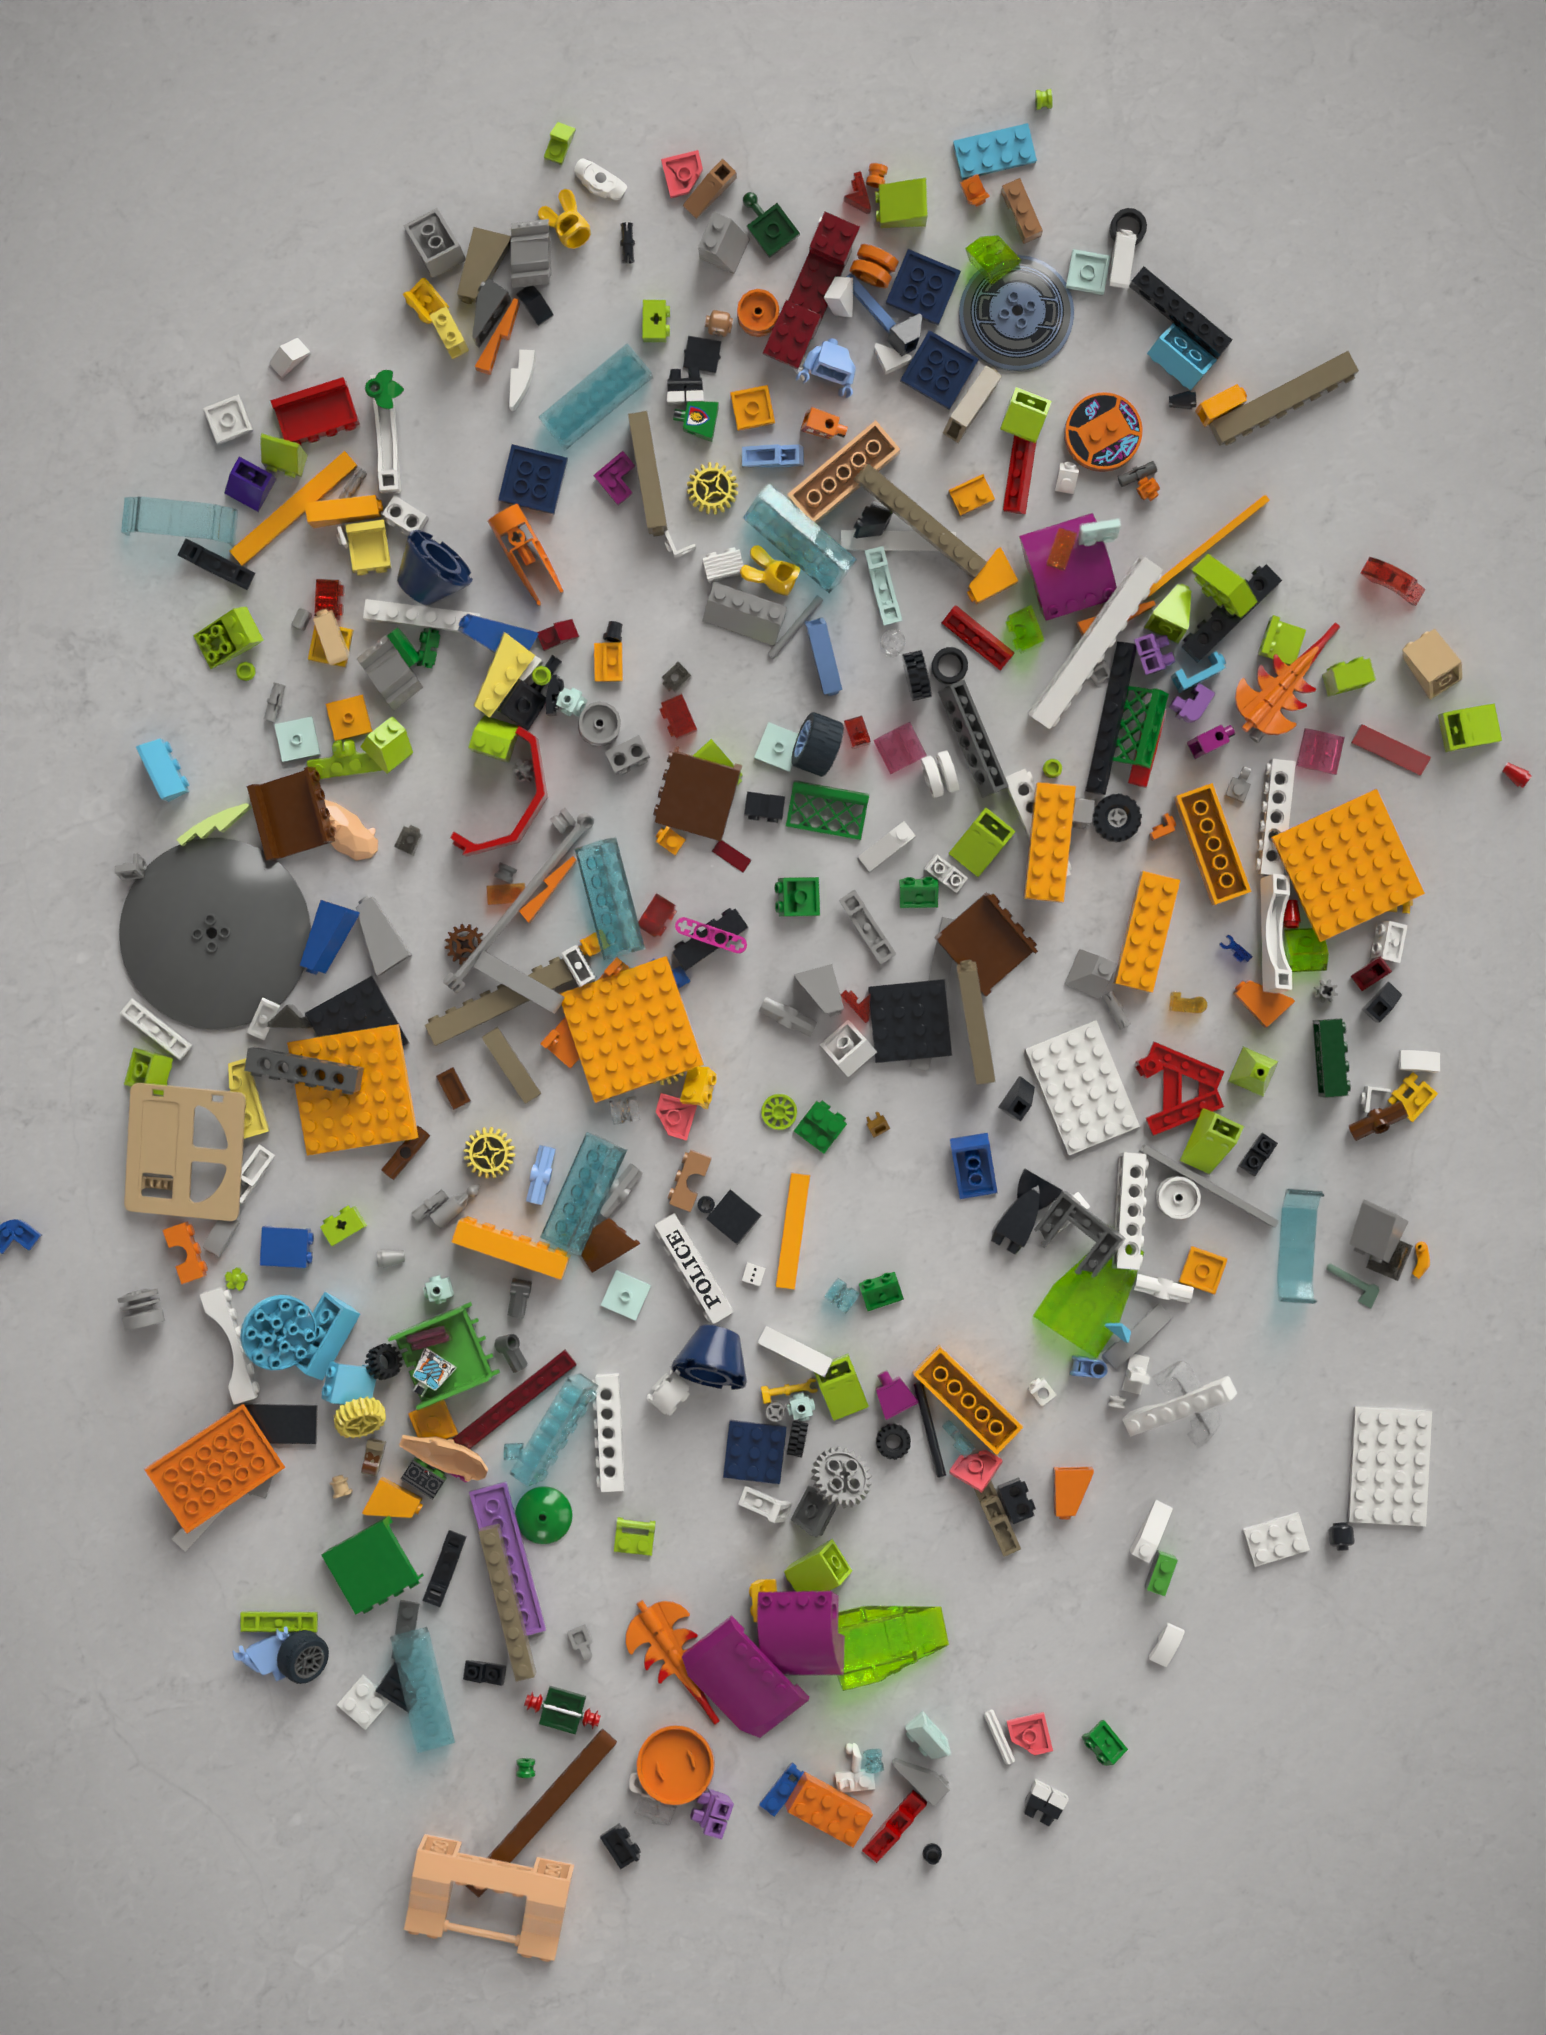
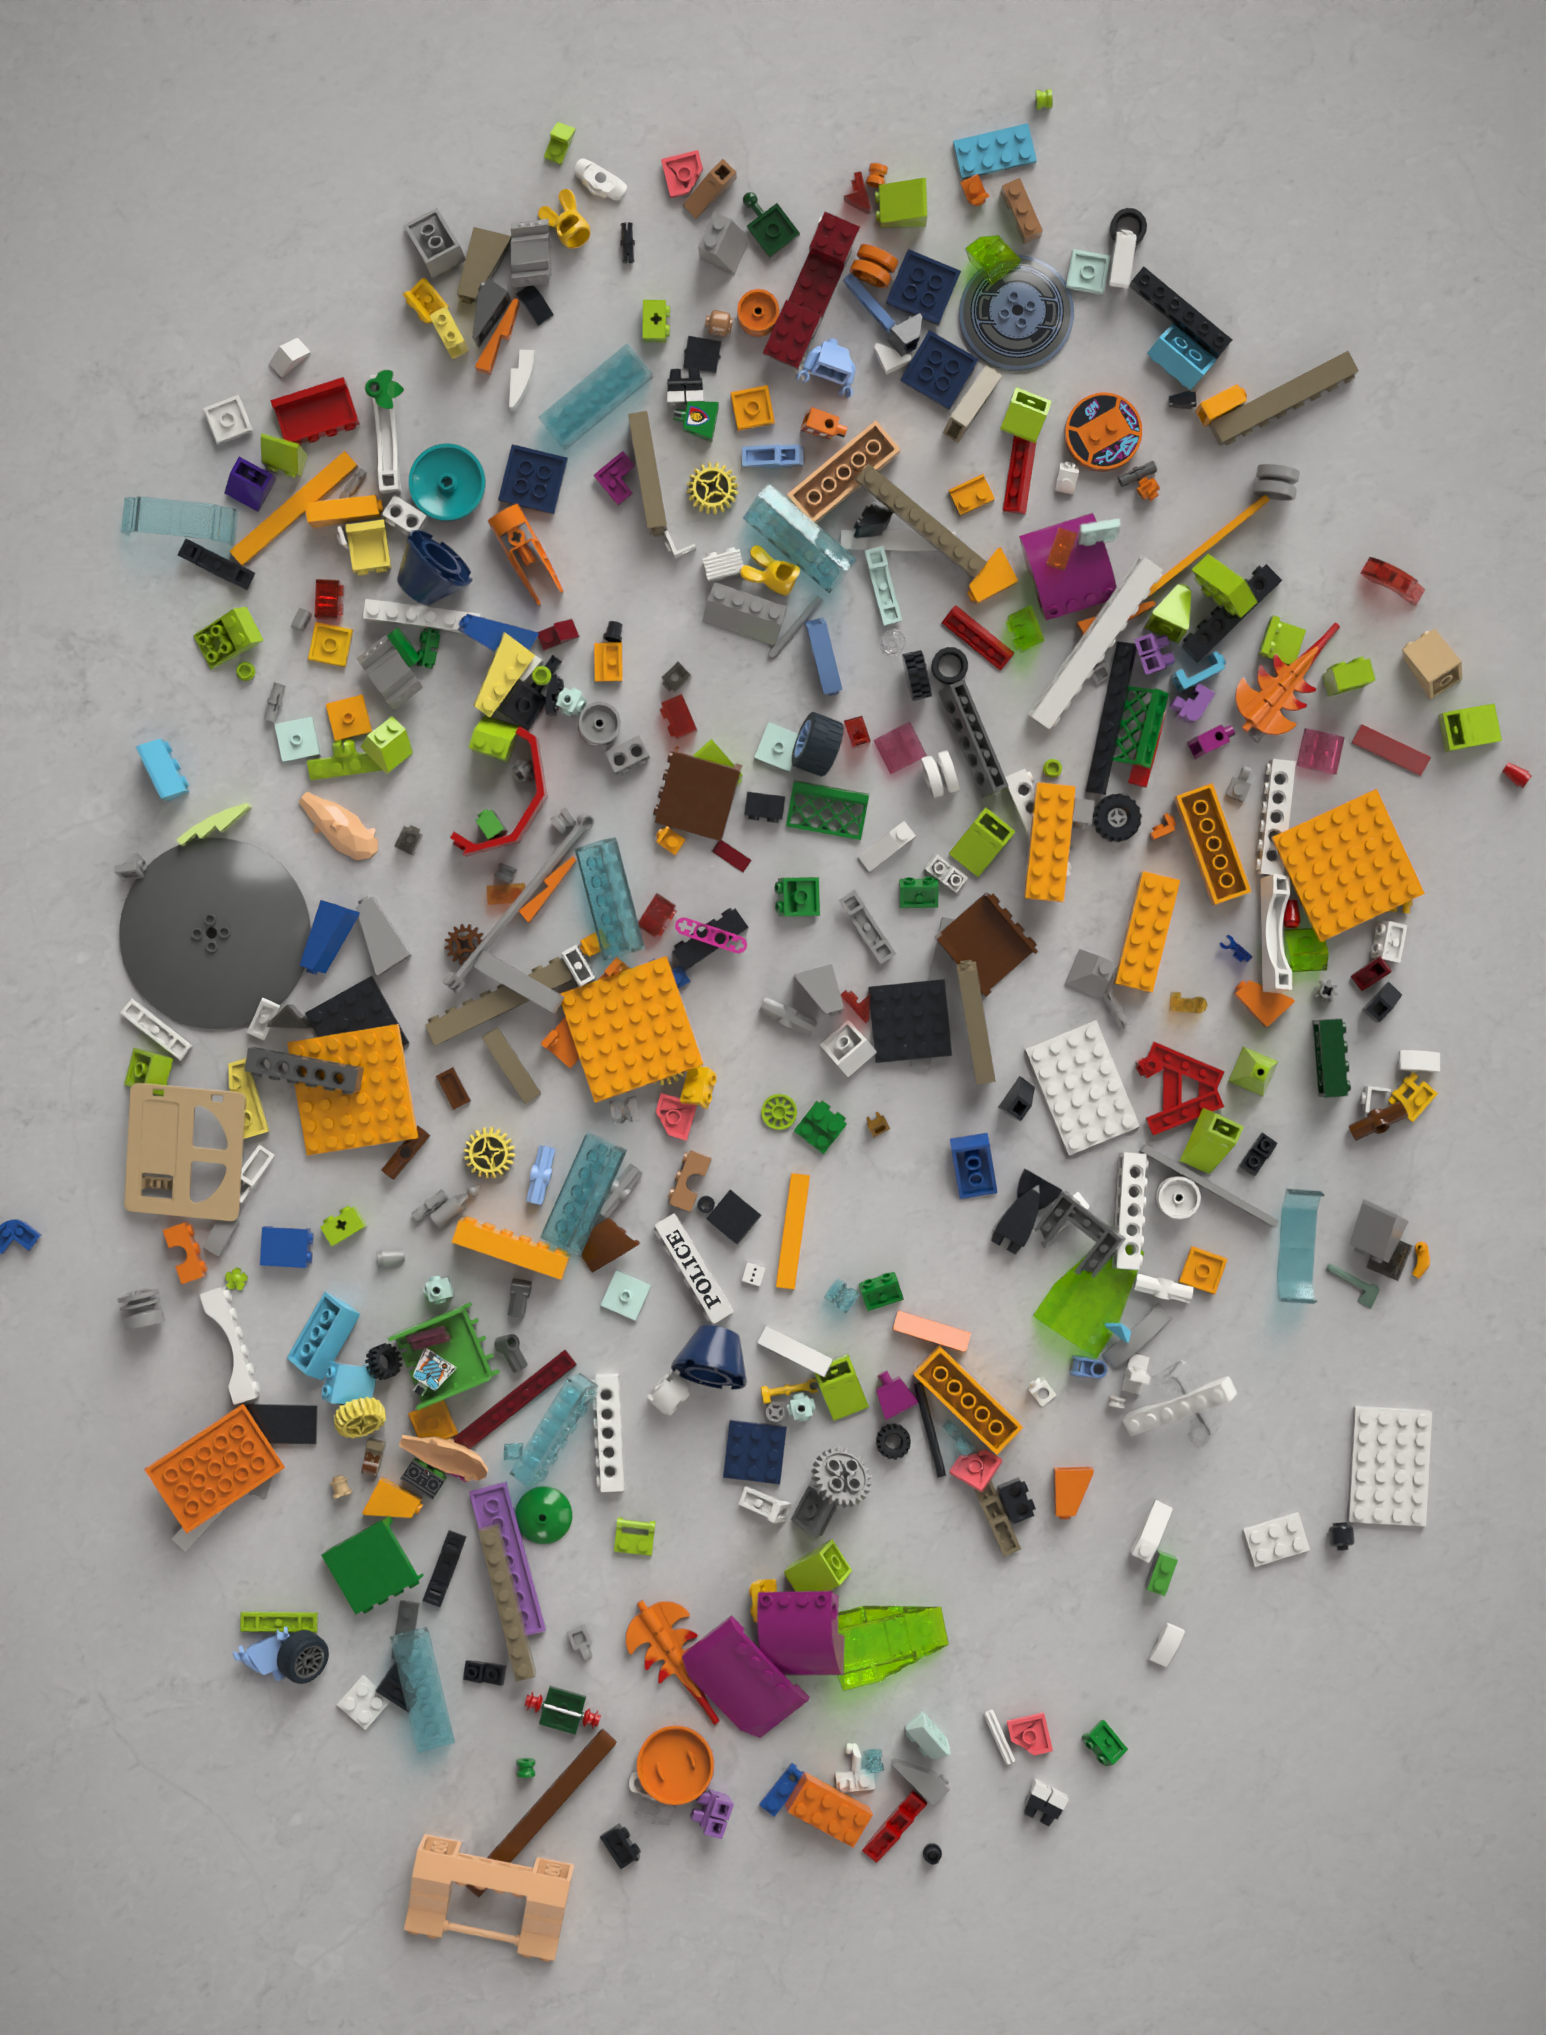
medium azure bracket [240,1295,317,1370] -> none
reddish brown panel [247,767,335,860] -> none
tan slope [313,609,349,665] -> none
black tyre [787,1421,808,1458] -> none
white slope [824,276,853,317] -> none
none -> teal dish [408,443,486,521]
none -> bright green brick [475,809,507,840]
none -> slope [892,1310,971,1352]
none -> light grey wheel [1253,464,1300,501]

